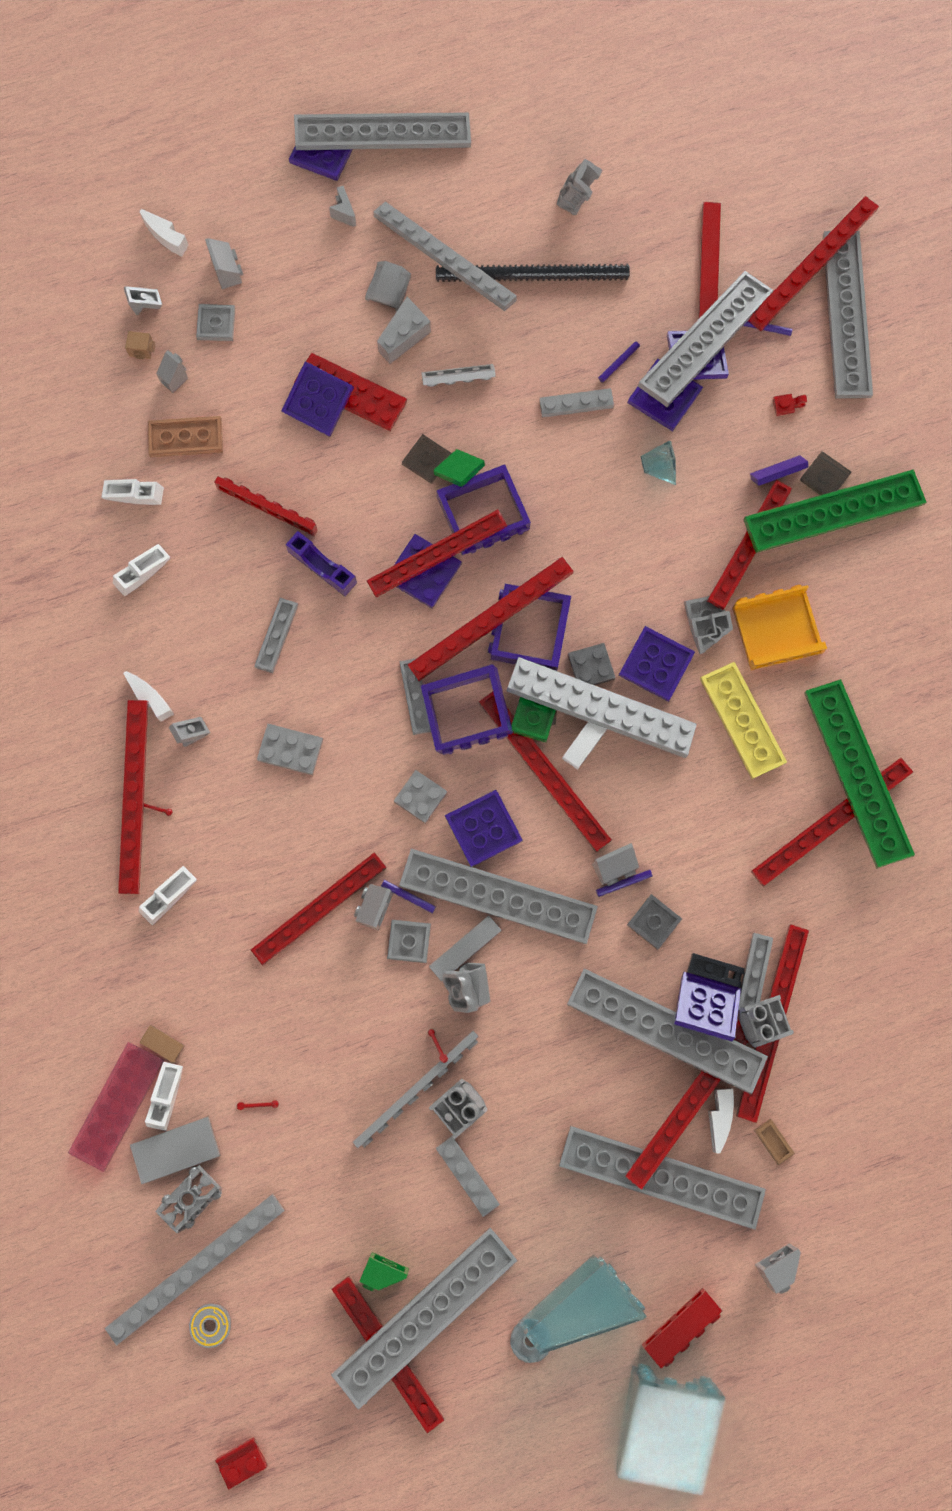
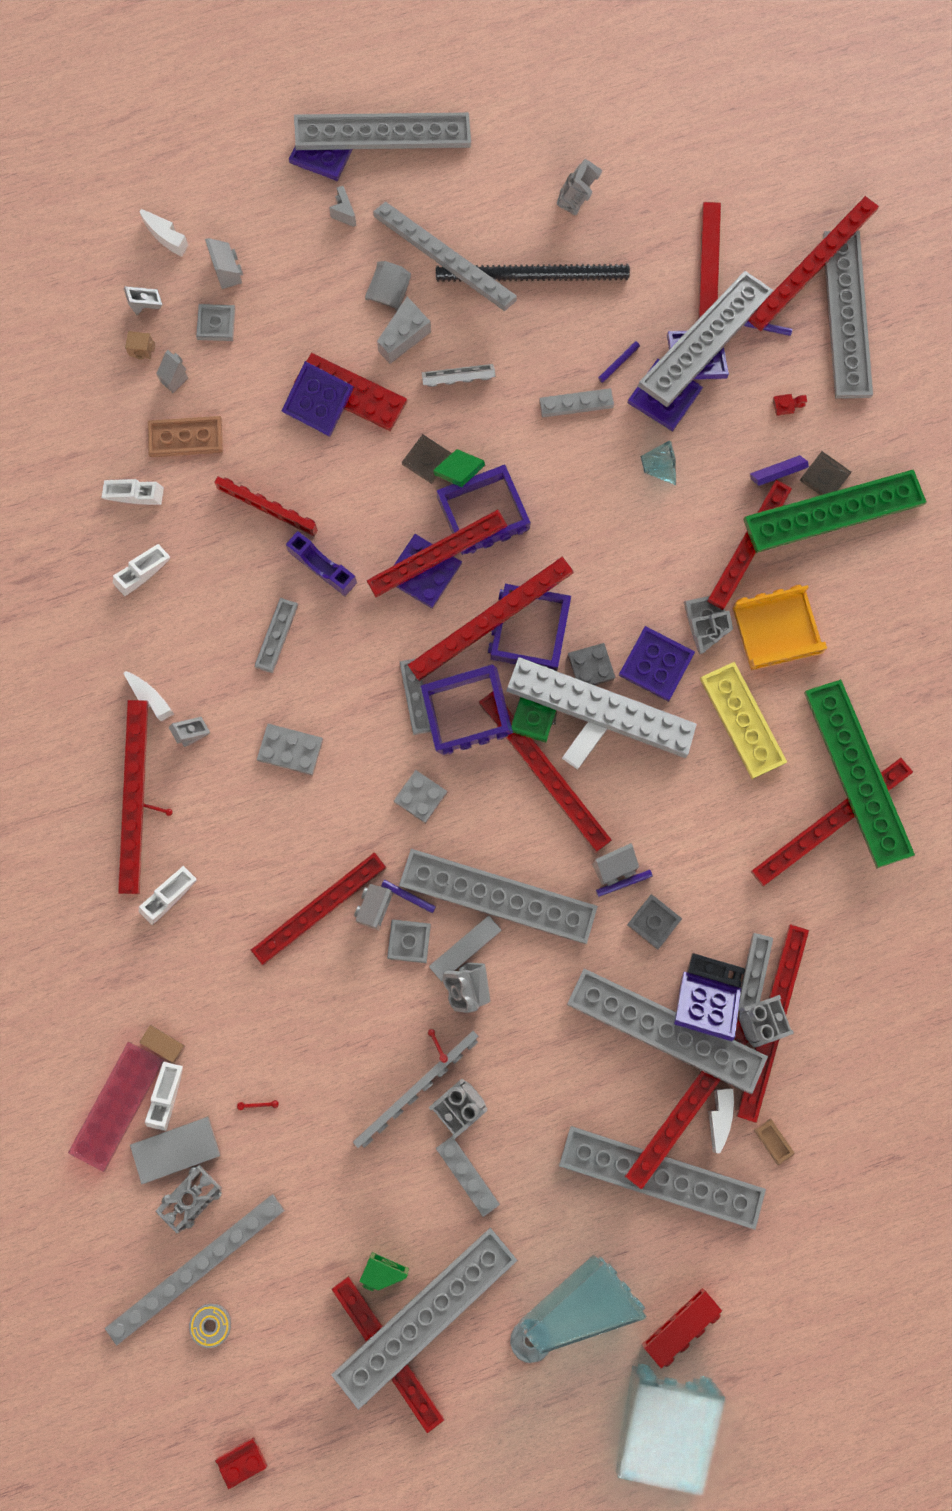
dark purple plate [445,790,523,867] -> none
light grey slope [755,1243,801,1294] -> none

